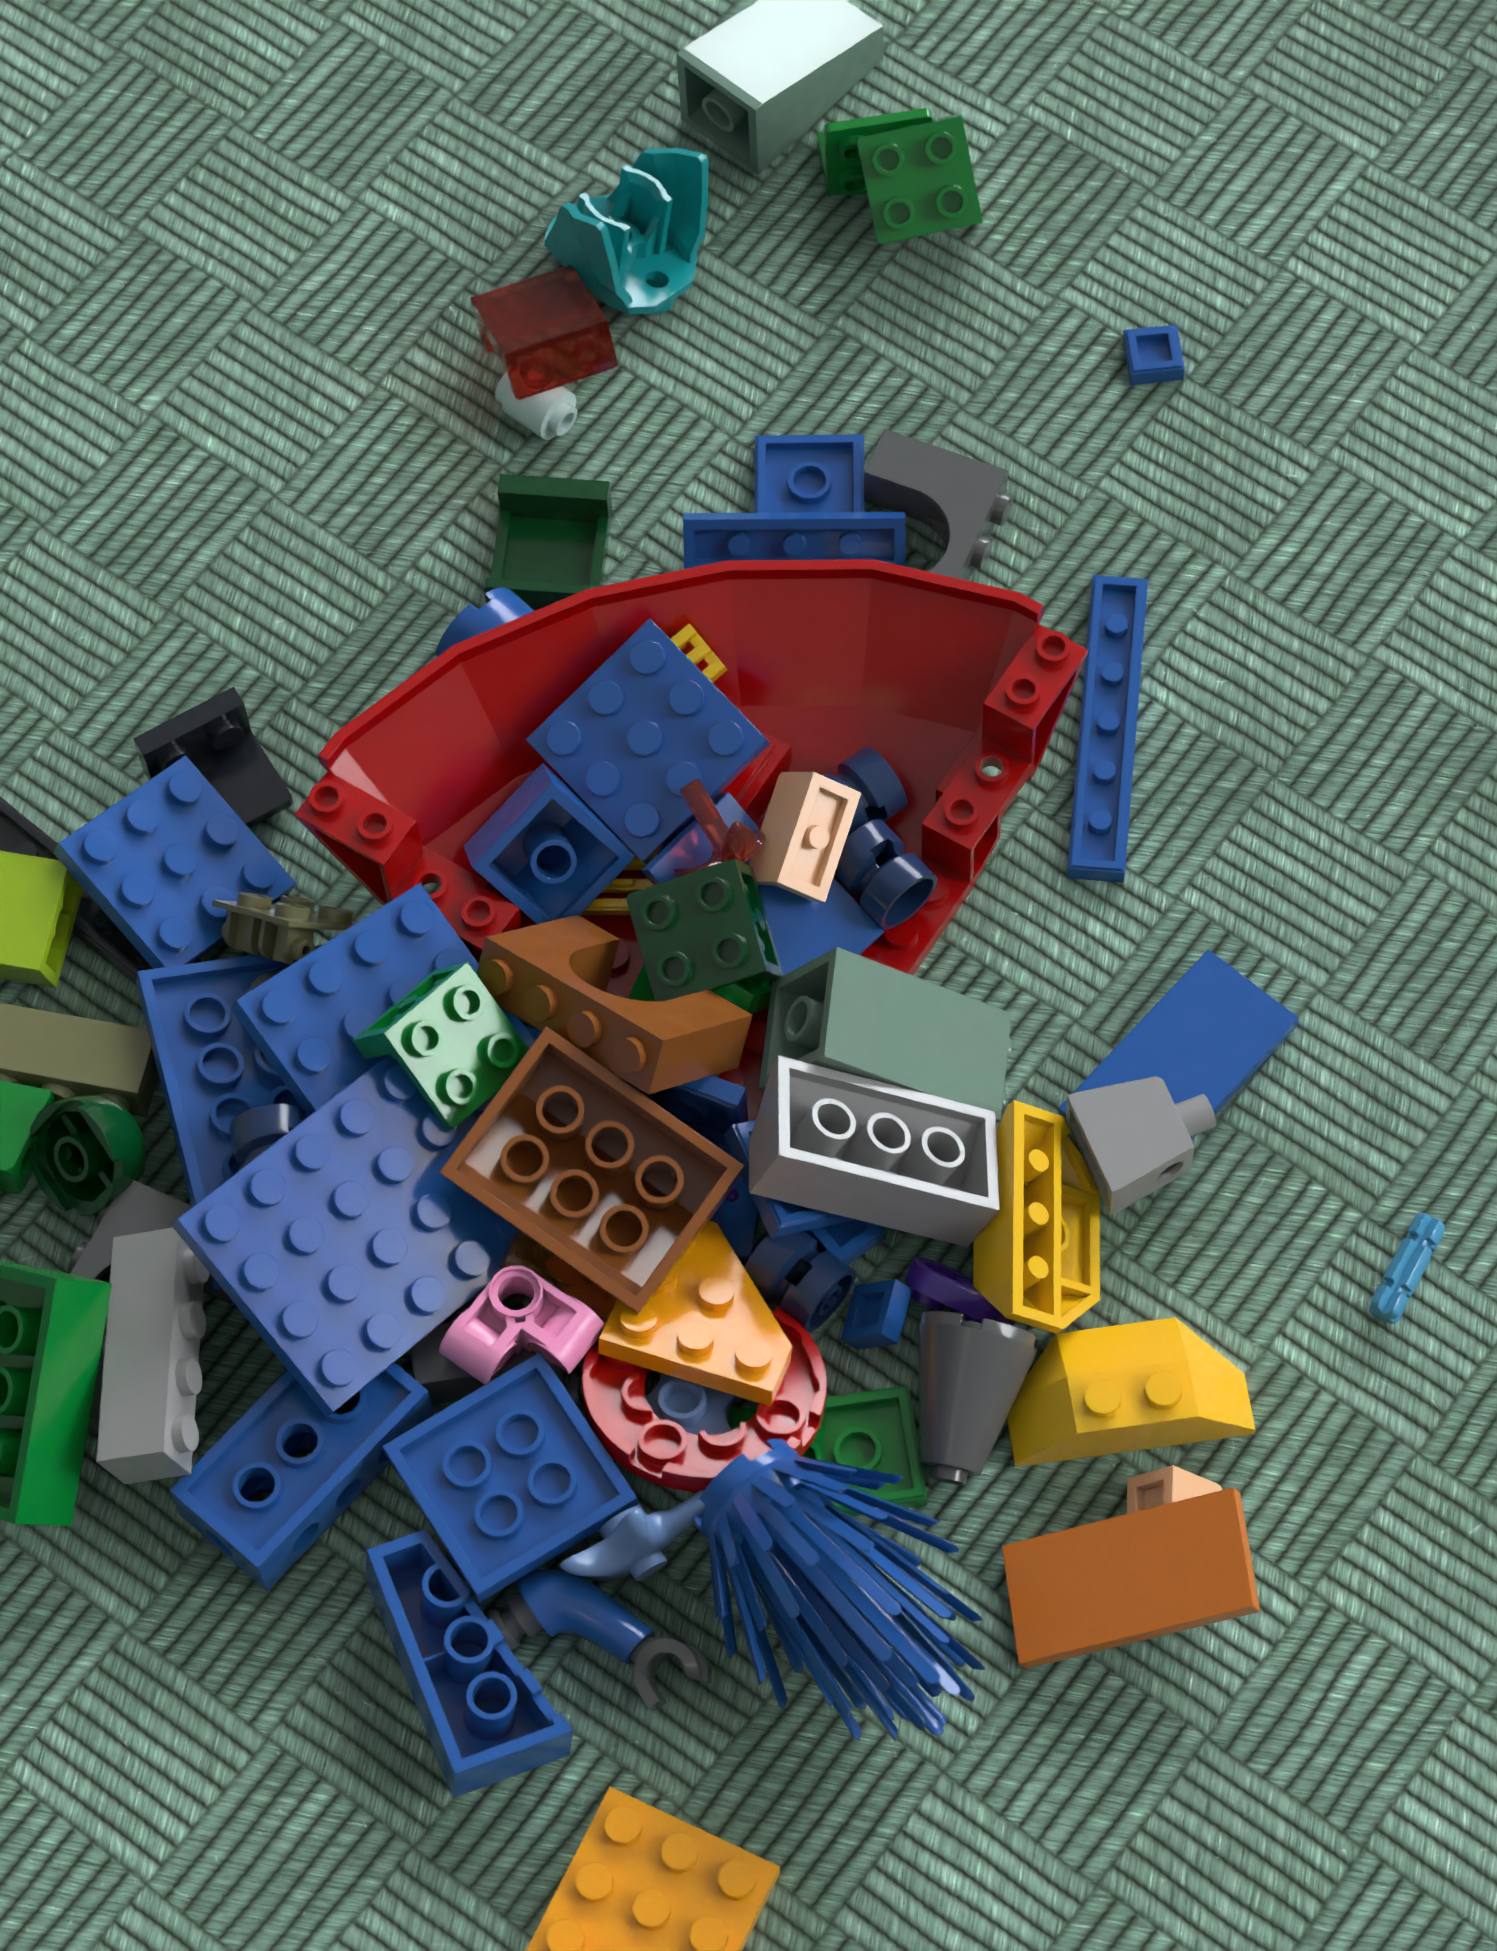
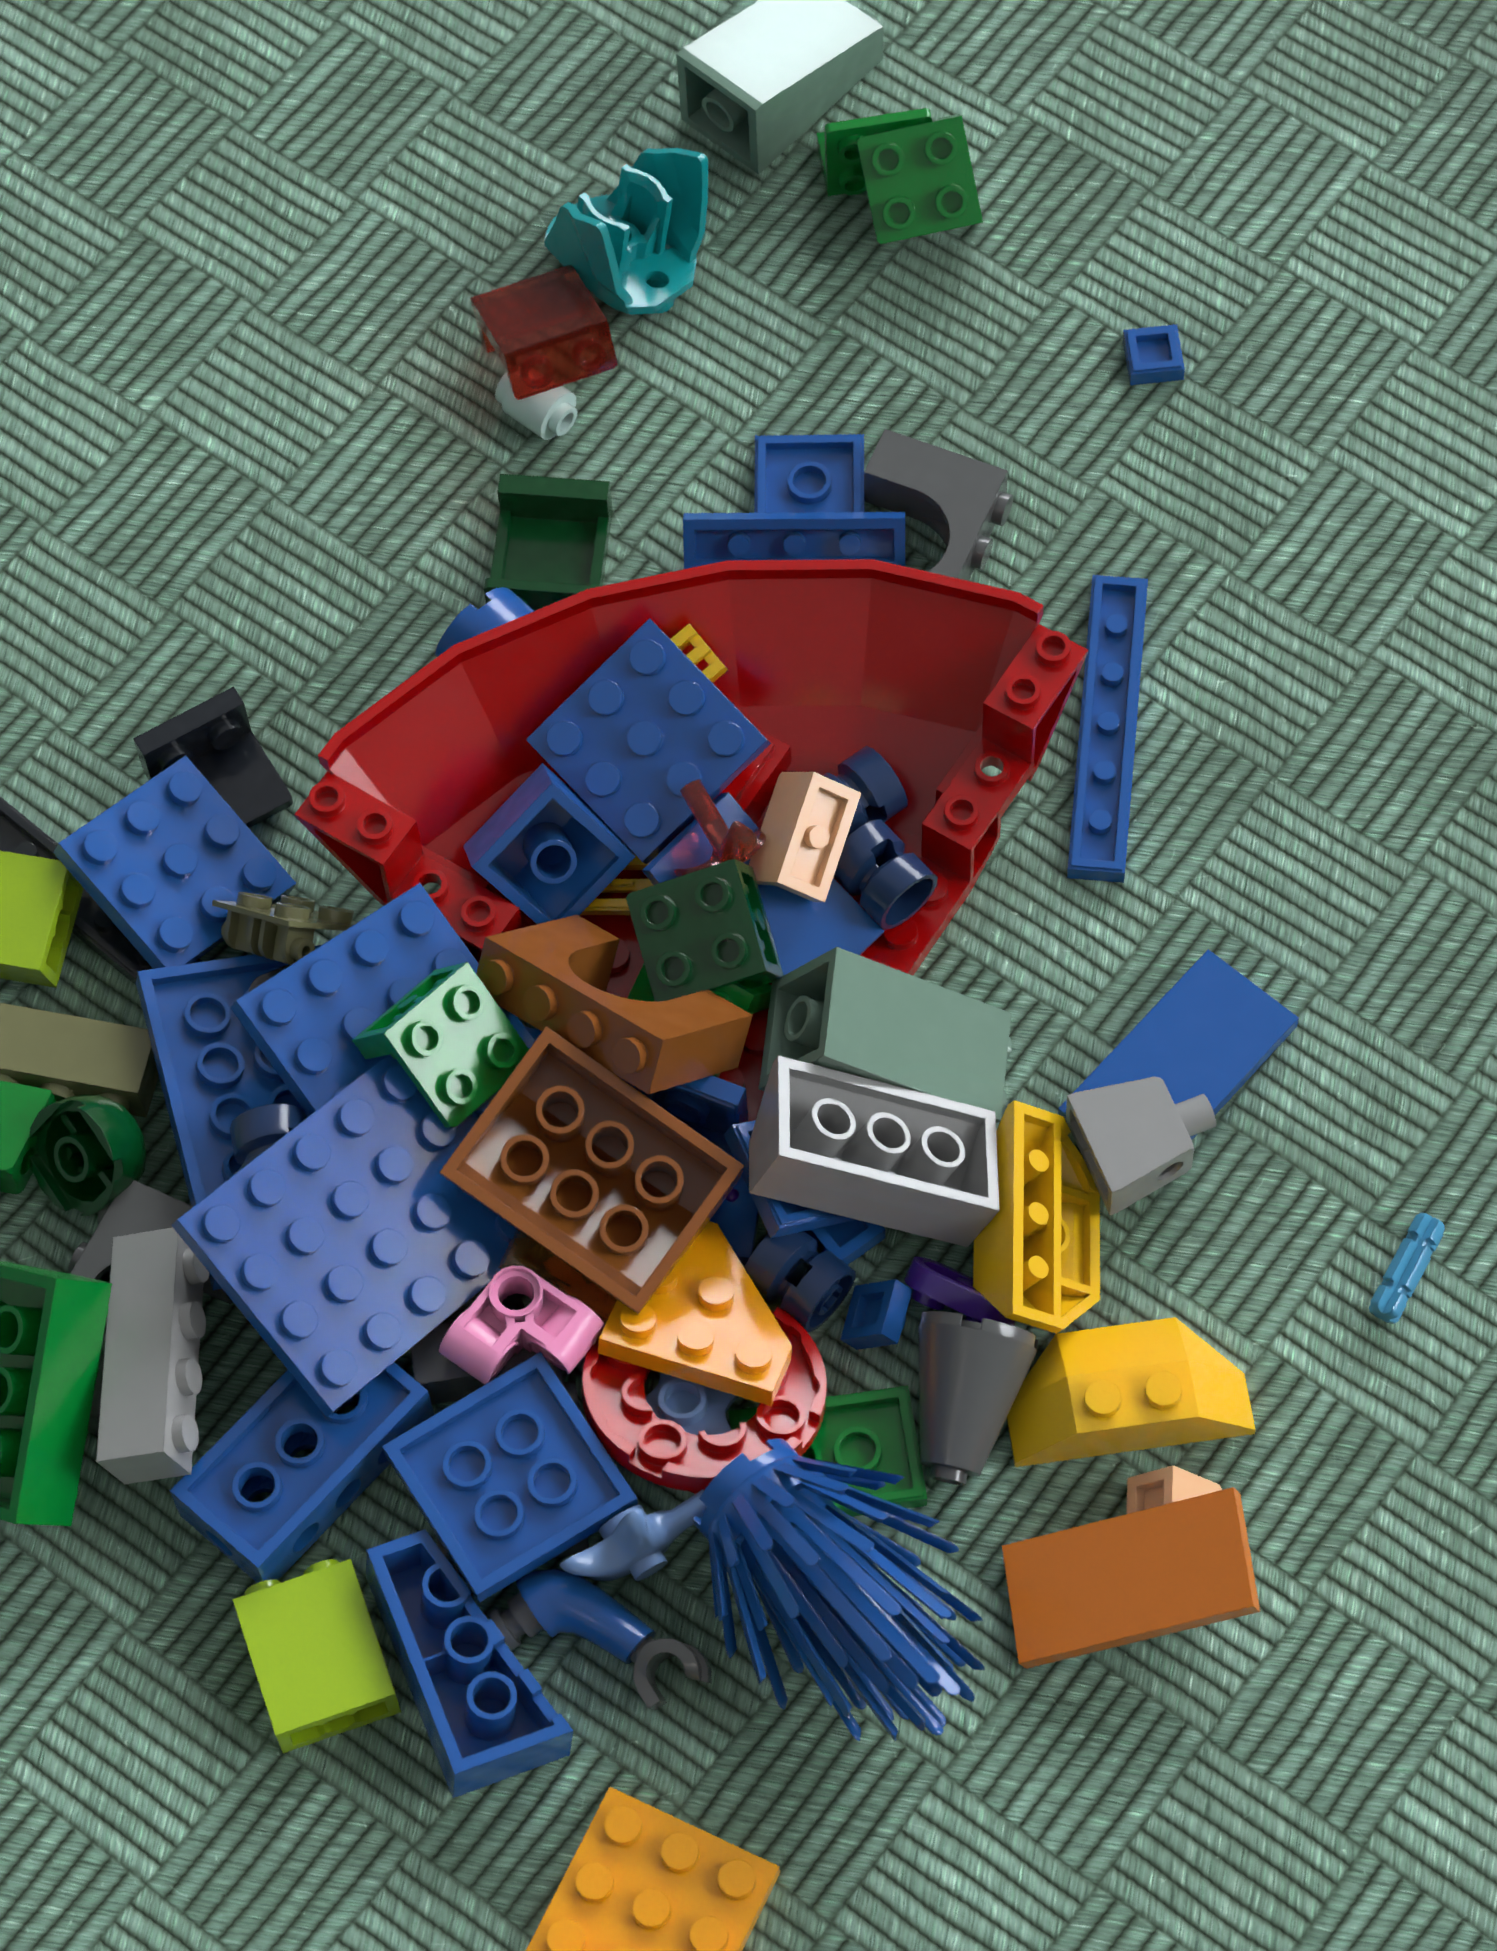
none -> lime brick [232,1559,401,1754]

